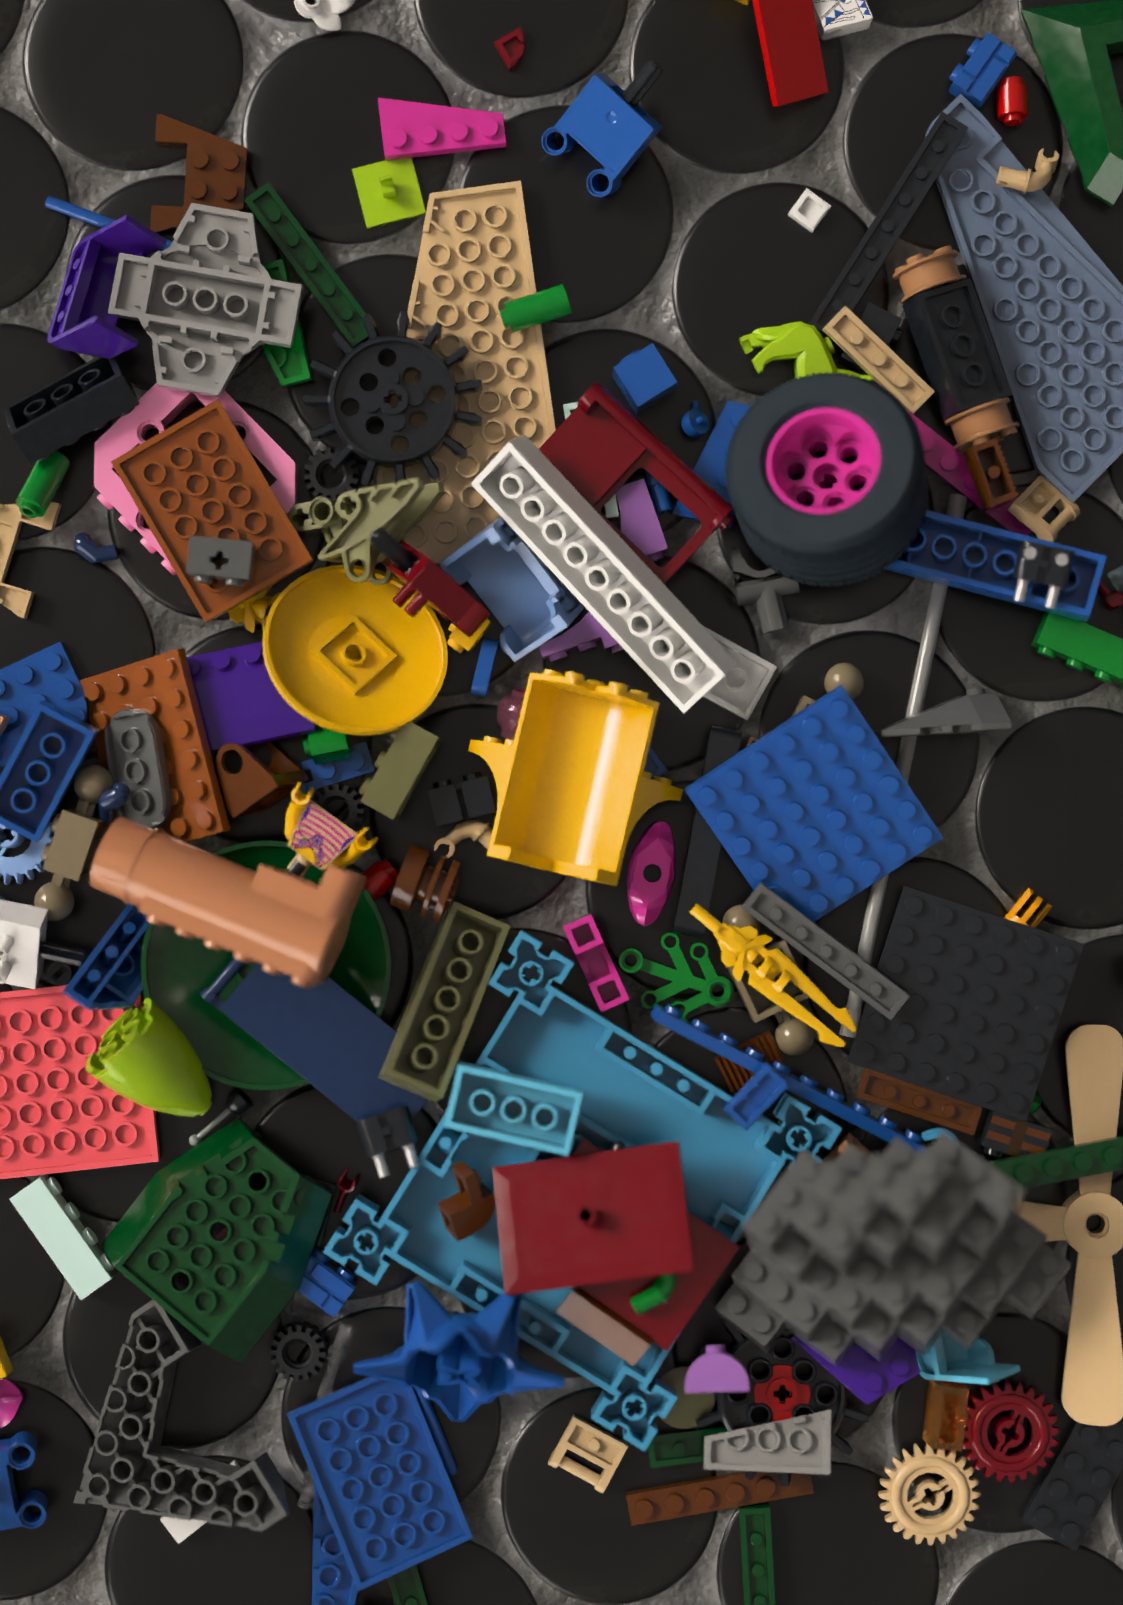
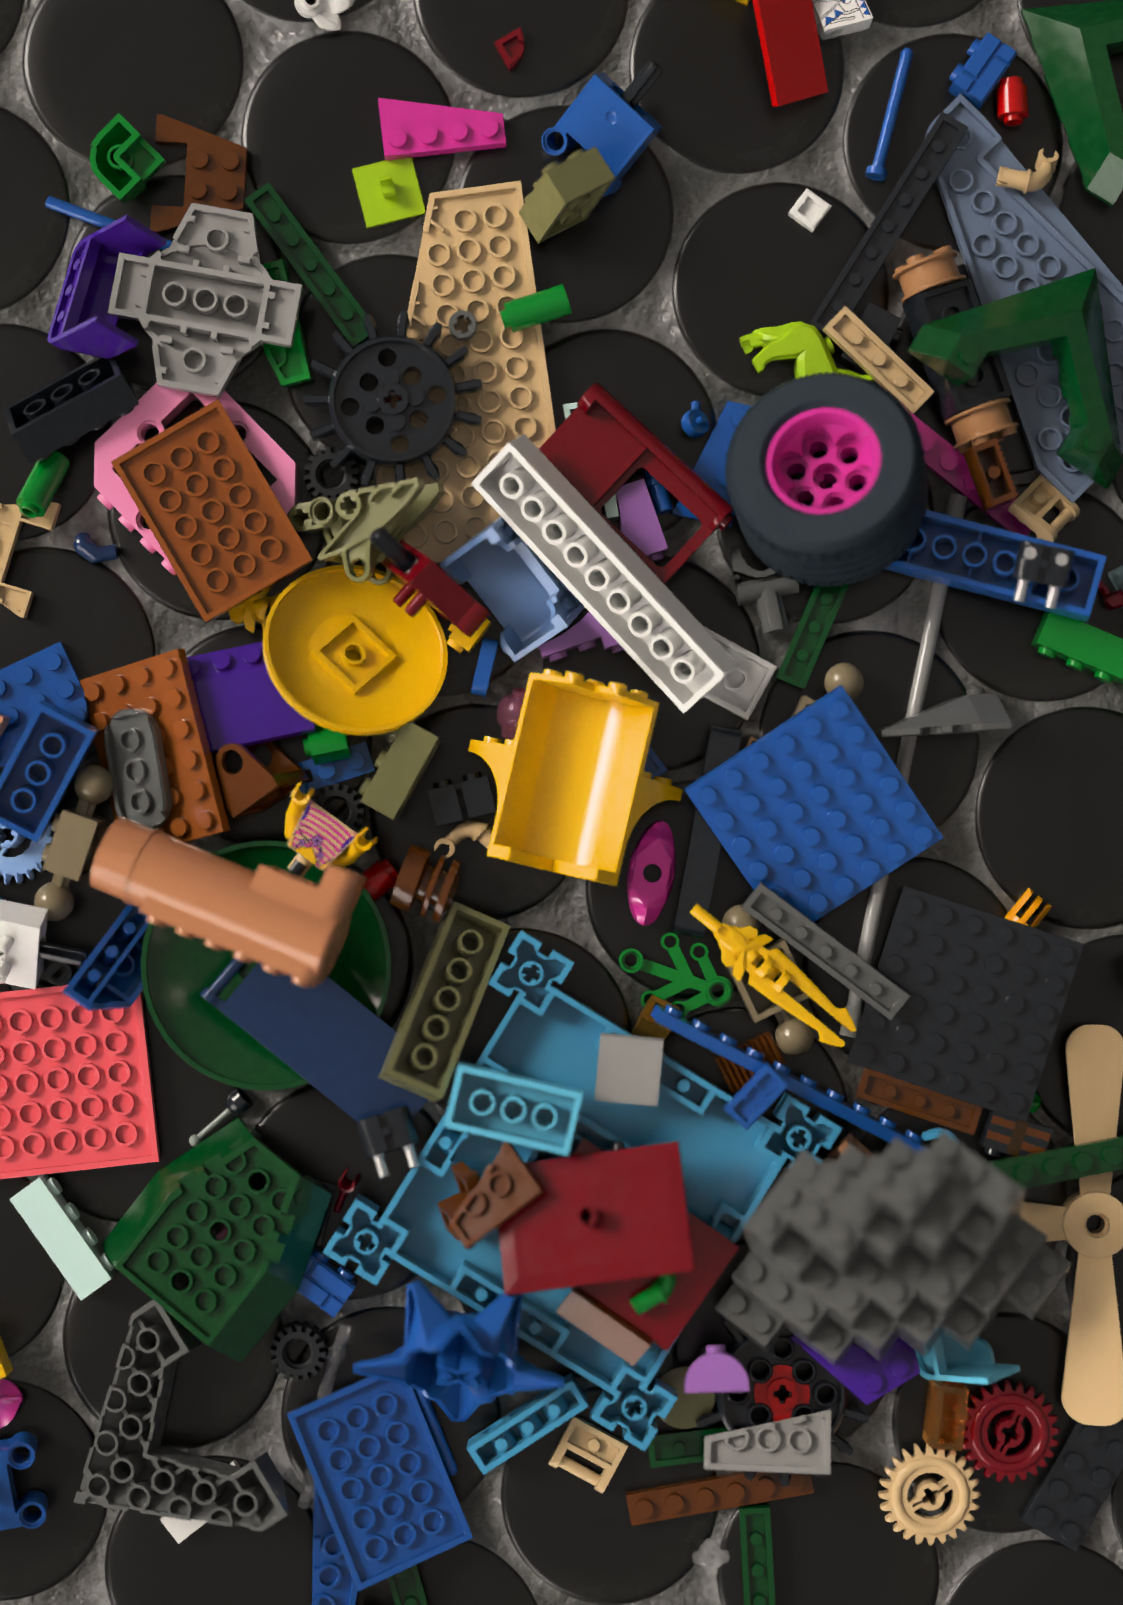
lime cylinder [86,998,212,1117] -> none
dark blue arm [99,782,130,821] -> none
dark grey brick [186,535,257,587] -> none
dark pink arch [563,913,629,1012] -> none
blue head [612,343,677,415] -> none
none -> green brick [89,113,166,203]
none -> dark grey bush [449,310,477,341]
none -> reddish brown wing [449,1141,544,1250]
none -> dark azure brick [467,1372,589,1475]
none -> olive brick [519,146,615,244]
none -> light grey slope [594,1033,664,1106]
none -> pearl gold brick [632,994,680,1040]
none -> clear plate [692,1538,729,1576]
none -> dark green plate [775,584,849,690]
none -> blue bar [865,48,913,181]
none -> dark green wedge [907,268,1123,489]

